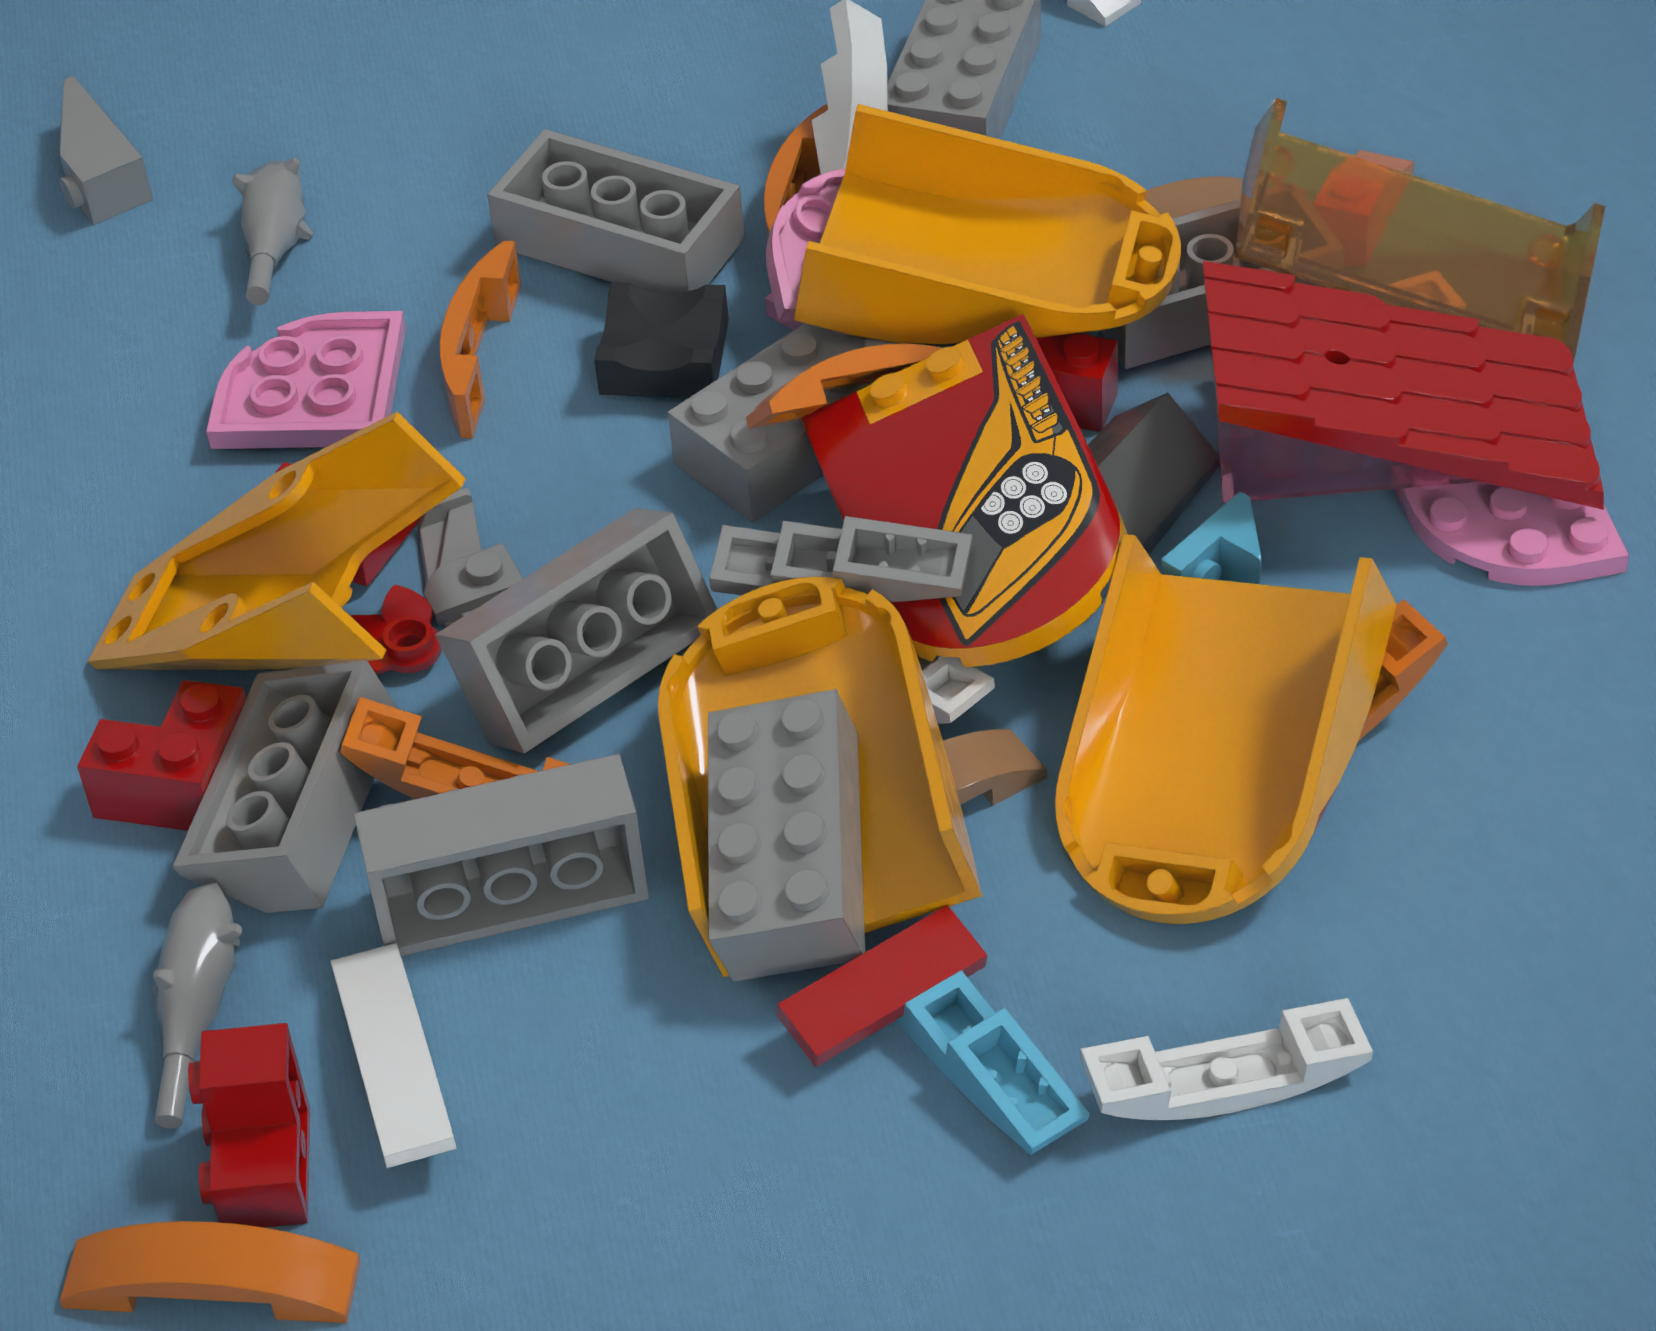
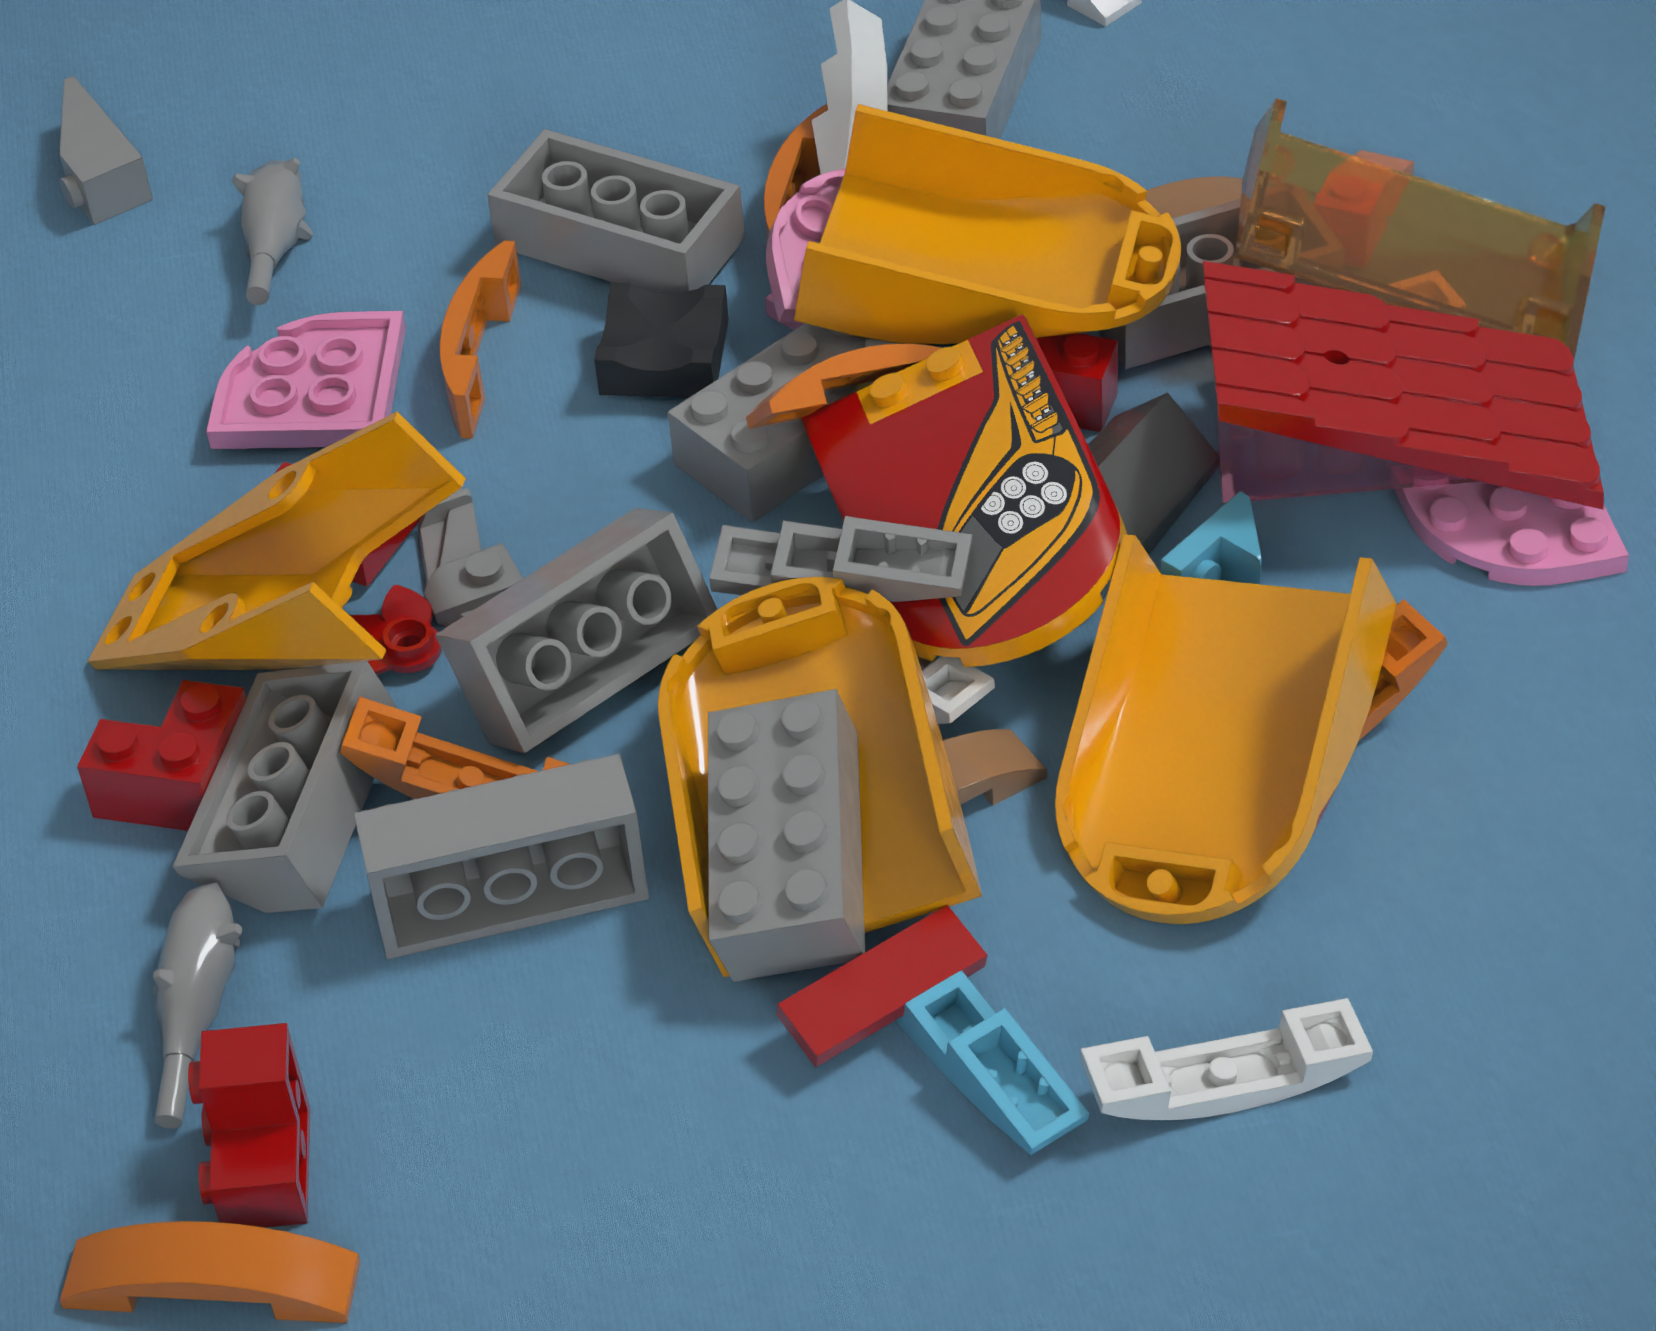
white slope [331,943,457,1168] -> none

